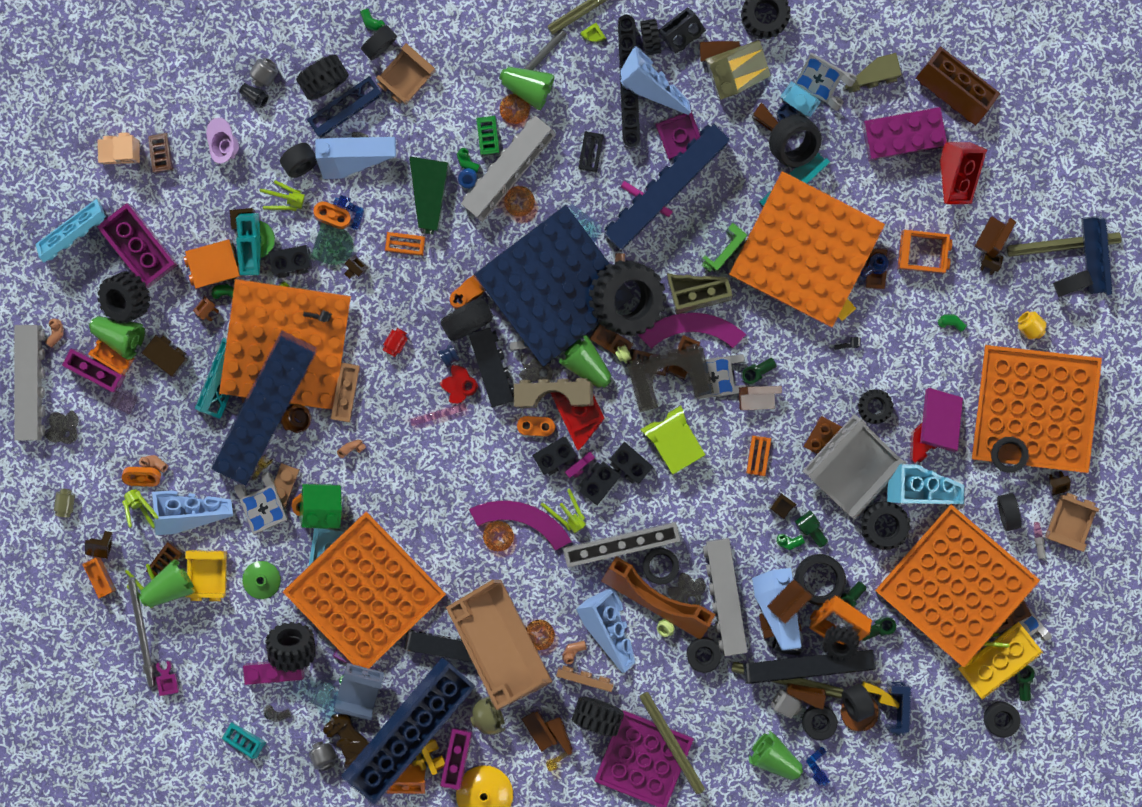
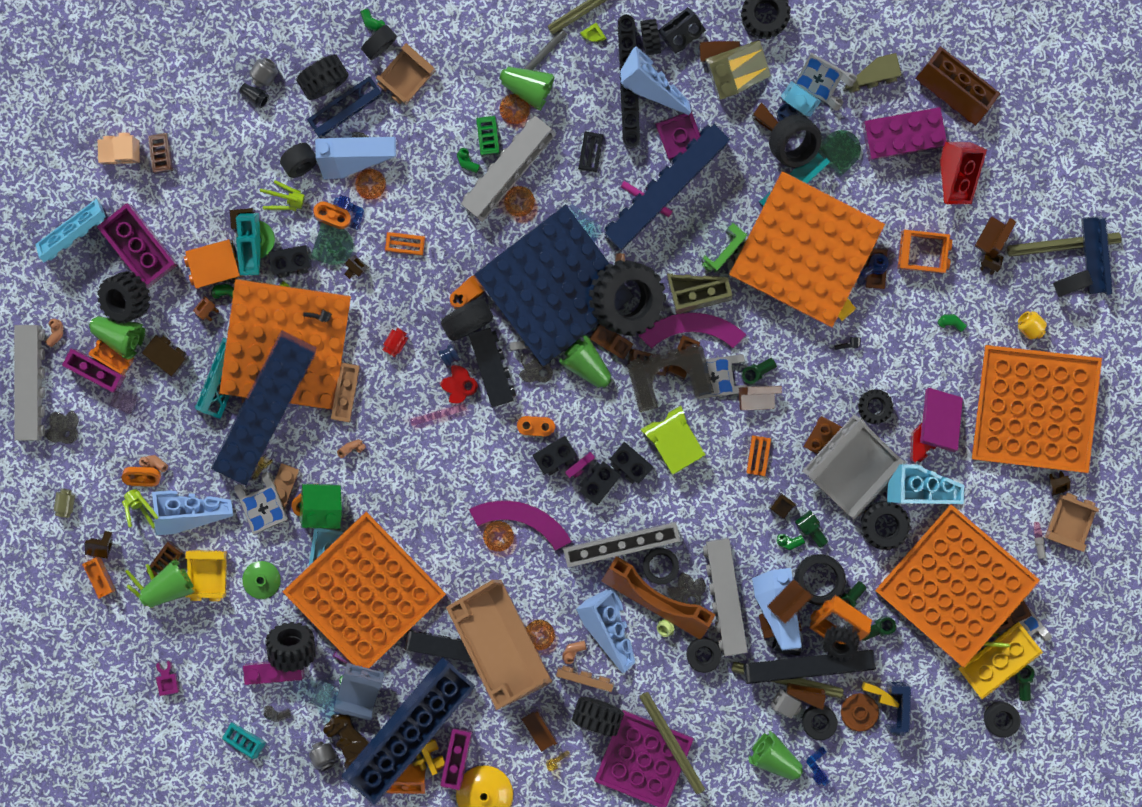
flat silver bar [128,577,156,687] -> none
lavender piece [206,118,239,164] -> none
reddish brown hair [281,404,312,433] -> none
dark green slope [410,156,449,235] -> none
blue tile [458,168,478,189] -> none
olive cylinder [470,696,505,735] -> none
dark tan arch [514,378,593,409] -> none
lime plant [541,488,586,533] -> none
reddish brown slope [546,717,574,755] -> none
red wing [551,392,605,451] -> none
yellowish green plate [615,345,632,363] -> none
black tyre [842,684,875,722] -> none
black tyre [991,437,1029,473] -> none
black tyre [997,493,1022,531] -> none
none -> clear orange gear [355,168,386,199]
none -> clear green tile [818,130,861,177]

